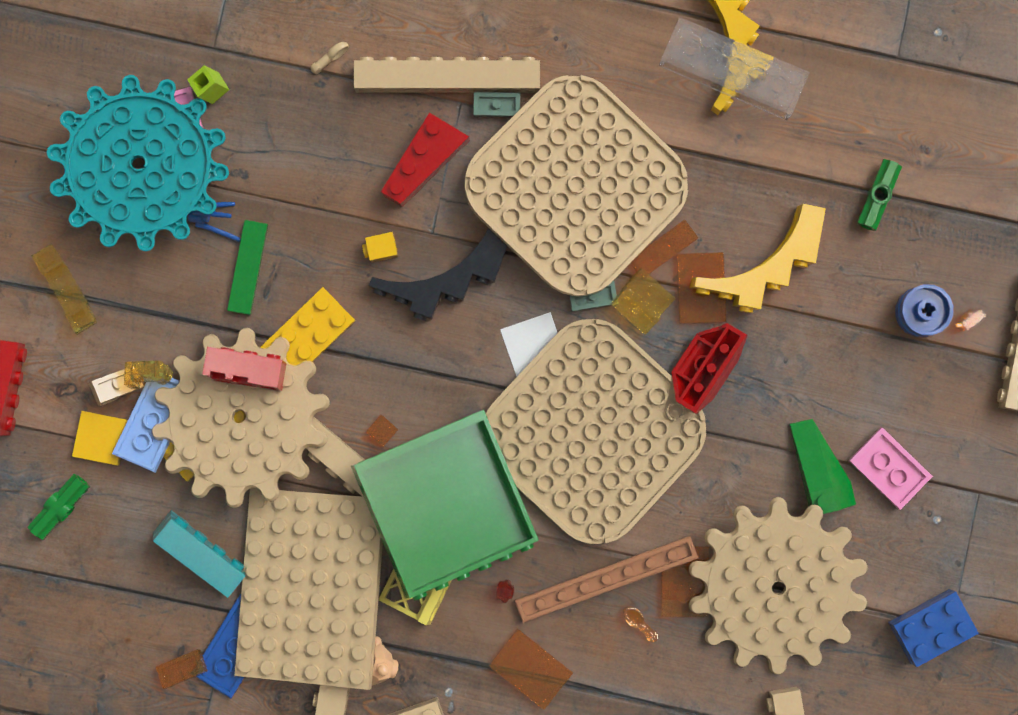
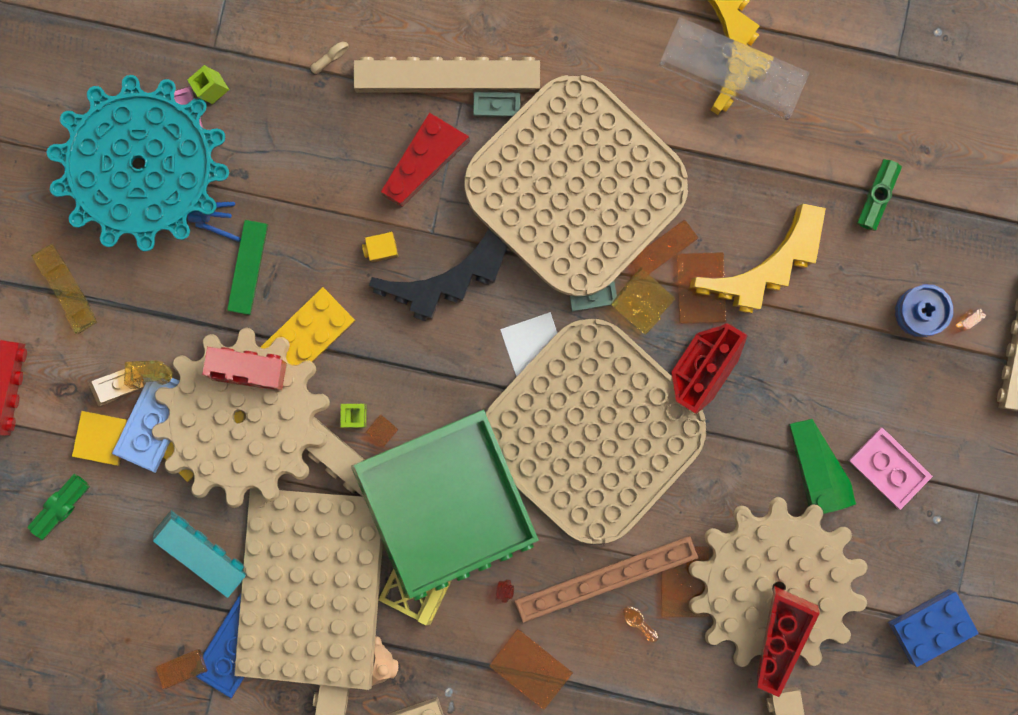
none -> lime brick [341,404,367,428]
none -> red wedge [757,586,820,697]

